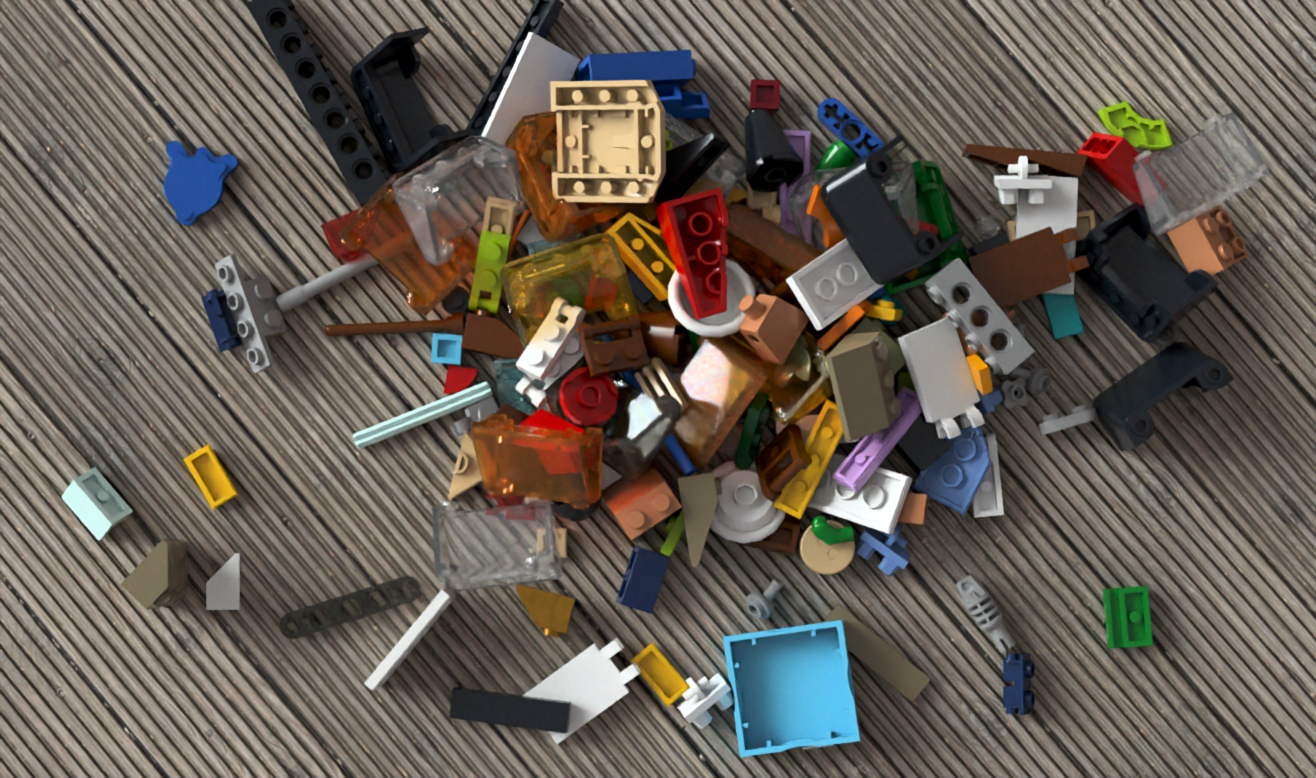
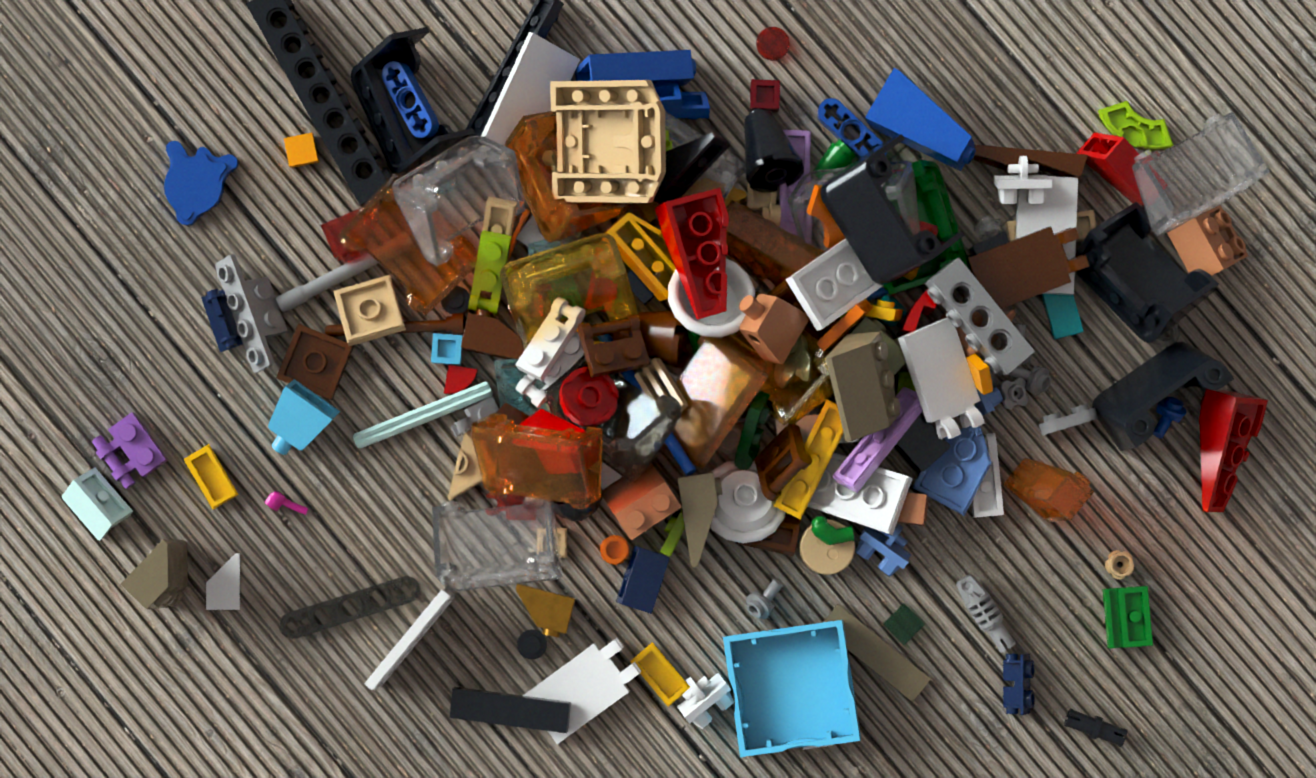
none -> medium lavender plate [91,412,168,489]
none -> dark pink hand [265,491,308,515]
none -> medium azure torso [268,379,340,455]
none -> reddish brown plate [276,324,354,400]
none -> light orange tile [284,132,319,168]
none -> tan tile [333,274,406,346]
none -> blue beam [382,61,439,138]
none -> black plate [517,629,547,659]
none -> orange tile [600,535,630,565]
none -> clear red piece [756,27,790,61]
none -> blue slope [865,68,976,171]
none -> clear green tile [882,603,925,645]
none -> red slope [896,288,937,337]
none -> clear orange wedge [1003,458,1095,522]
none -> black pin [1064,708,1128,747]
none -> tan plate [1105,550,1134,579]
none -> blue plate [1153,397,1187,438]
none -> red wedge [1199,389,1268,512]

